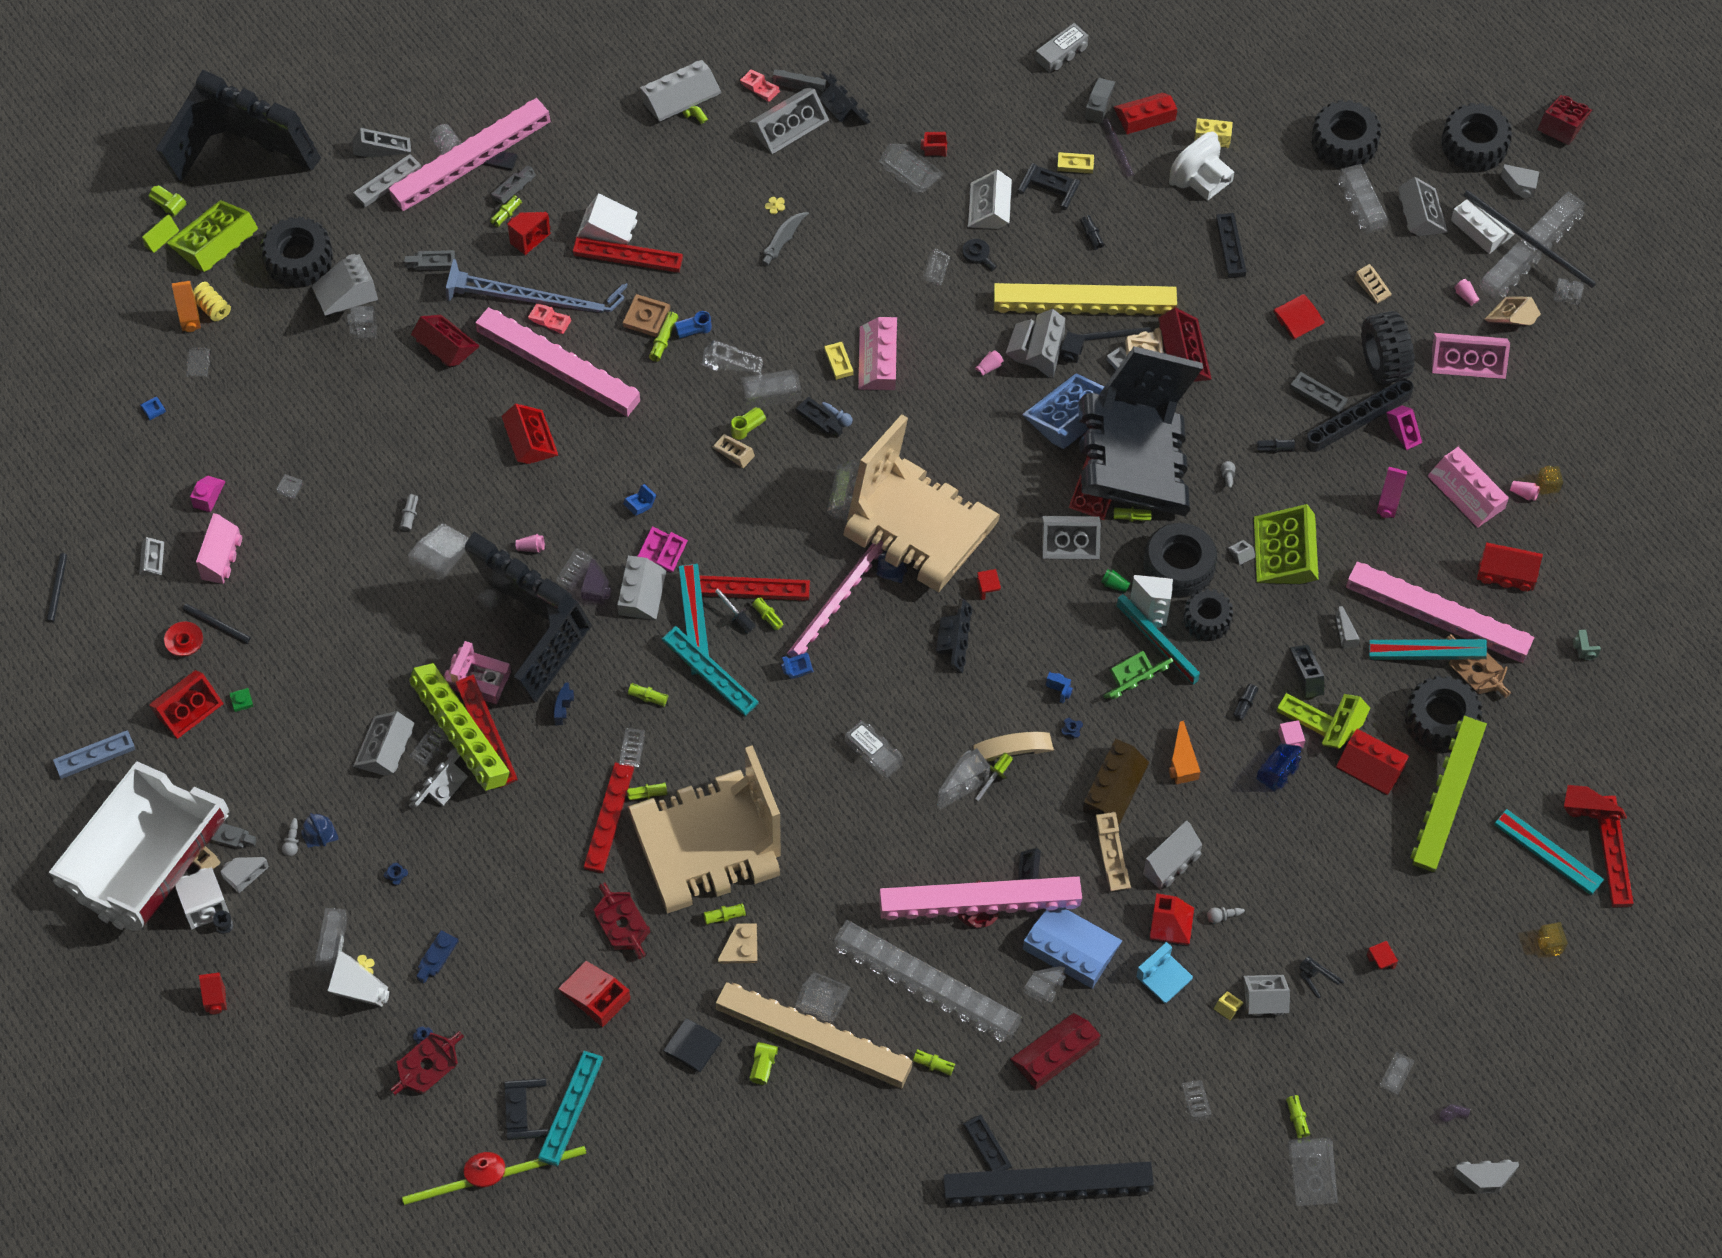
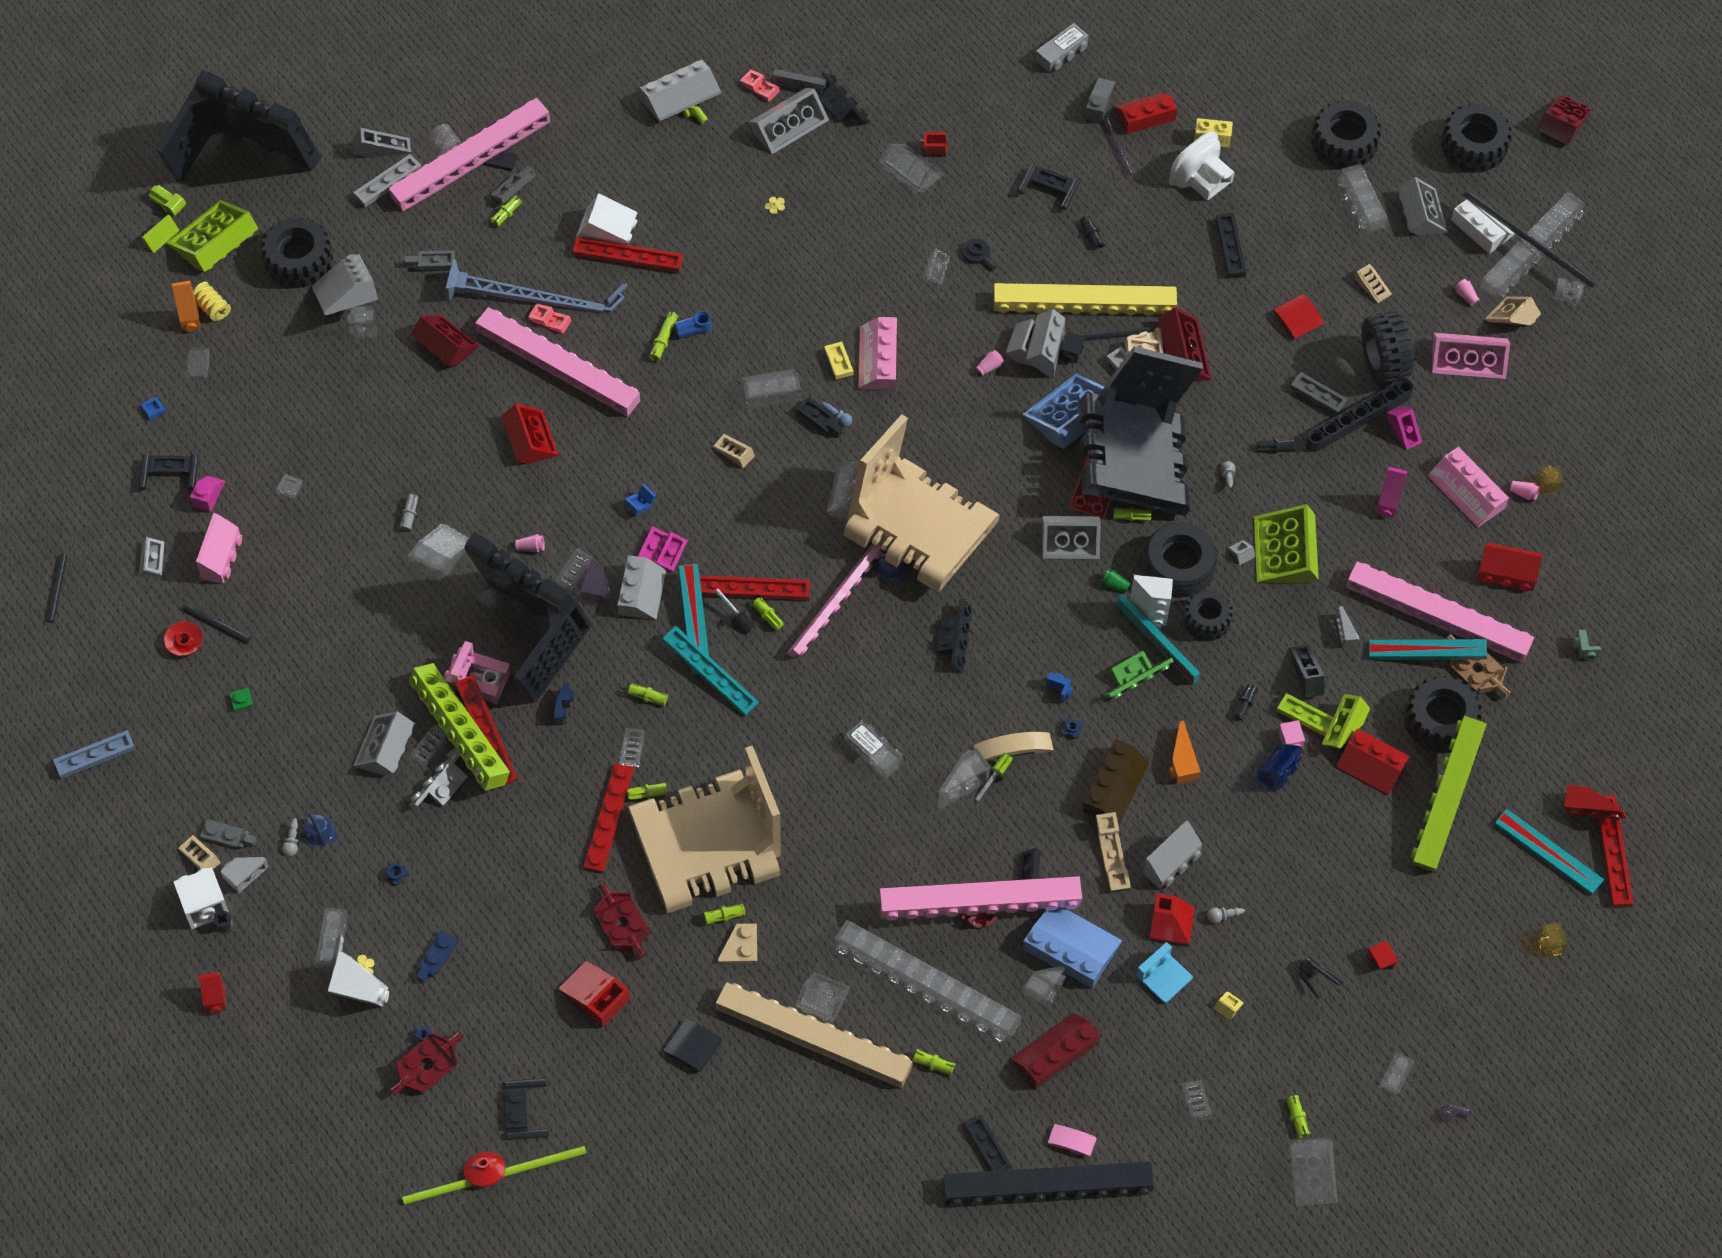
white cylinder [49,761,229,931] -> none
red slope [149,670,224,739] -> none
red slope [507,212,551,255] -> none
teal tile [538,1051,603,1167] -> none
medium nougat plate [623,294,670,337] -> none
clear slope [702,340,763,374] -> none
lime piece [731,407,766,440] -> none
lime piece [750,1042,778,1085] -> none
dark grey sword [762,212,809,266] -> none
blue bracket [781,653,814,679] -> none
white slope [968,170,1012,229] -> none
red panel [977,569,1001,600] -> none
light yellow plate [1057,152,1094,174] -> none
light grey slope [1243,975,1290,1016] -> none
light grey slope [1453,1160,1519,1194] -> none
light grey slope [1501,164,1539,198] -> none
none -> black plate [139,454,199,491]
none -> bright pink slope [1048,1124,1096,1157]

